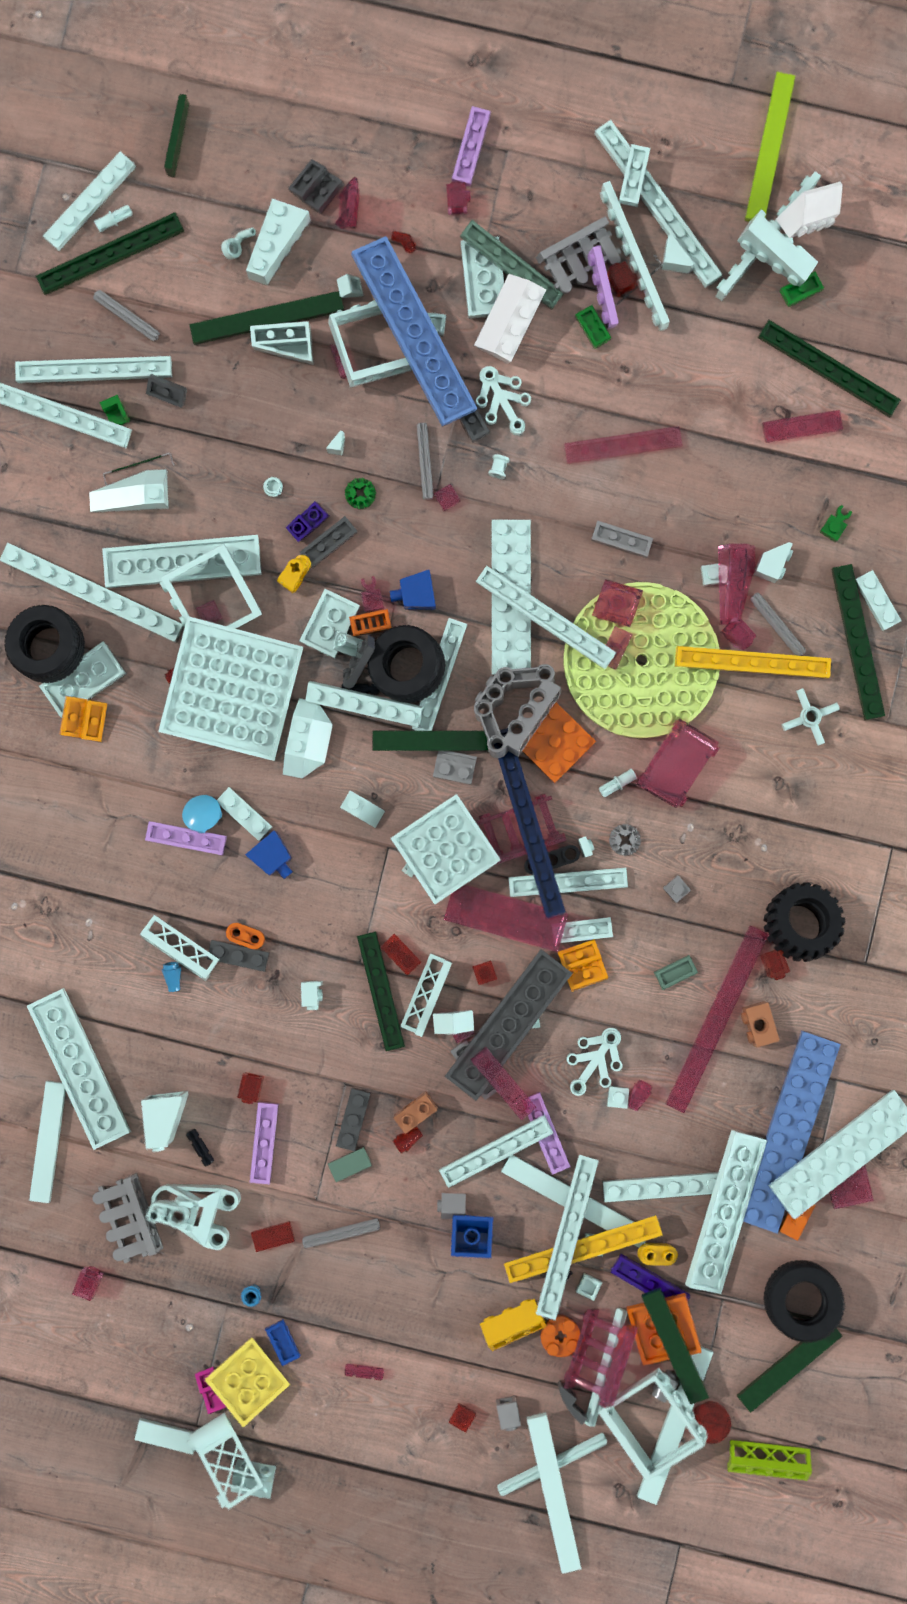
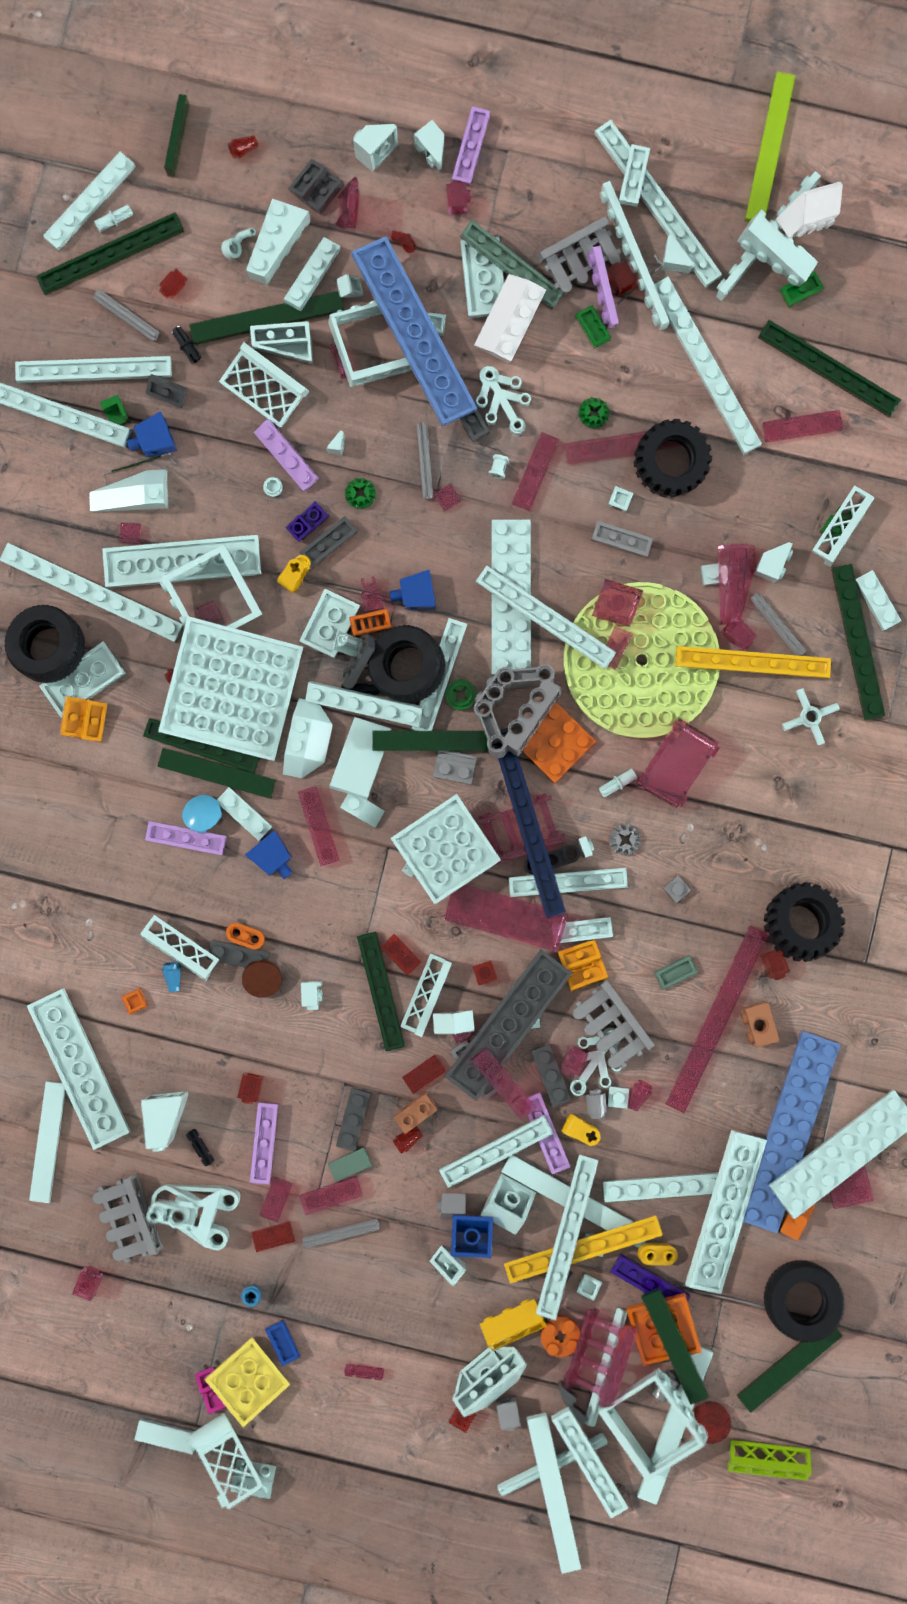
none -> clear pink tile [119,522,141,544]
none -> orange tile [121,988,148,1015]
none -> blue torso [127,411,177,457]
none -> dark green tile [143,718,260,774]
none -> dark green tile [157,748,276,799]
none -> clear red brick [158,269,187,299]
none -> black axle [172,326,202,364]
none -> light aqua fence [219,342,309,428]
none -> clear red cone [228,135,258,159]
none -> copper tile [242,960,282,998]
none -> lavender plate [254,419,319,491]
none -> clear pink plate [259,1176,293,1223]
none -> light aqua plate [284,237,341,311]
none -> clear pink plate [298,786,340,867]
none -> clear pink plate [299,1176,363,1215]
none -> light aqua tile [329,717,392,800]
none -> light aqua slope [353,124,398,172]
none -> clear red tile [402,1054,446,1094]
none -> light aqua slope [414,120,445,172]
none -> light aqua slope [429,1245,466,1286]
none -> green gear [445,679,476,711]
none -> light aqua wedge [453,1346,527,1417]
none -> light aqua slope [480,1173,536,1235]
none -> clear pink plate [512,432,559,512]
none -> dark grey plate [531,1044,571,1107]
none -> light aqua plate [551,1406,628,1518]
none -> clear pink brick [560,1045,588,1078]
none -> yellow piece [561,1113,601,1146]
none -> light grey fence [572,981,655,1069]
none -> green gear [578,397,610,428]
none -> light grey brick [585,1089,607,1119]
none -> light aqua plate [608,486,633,513]
none -> black tyre [634,419,712,498]
none -> light aqua plate [654,277,762,455]
none -> light aqua fence [812,485,875,567]

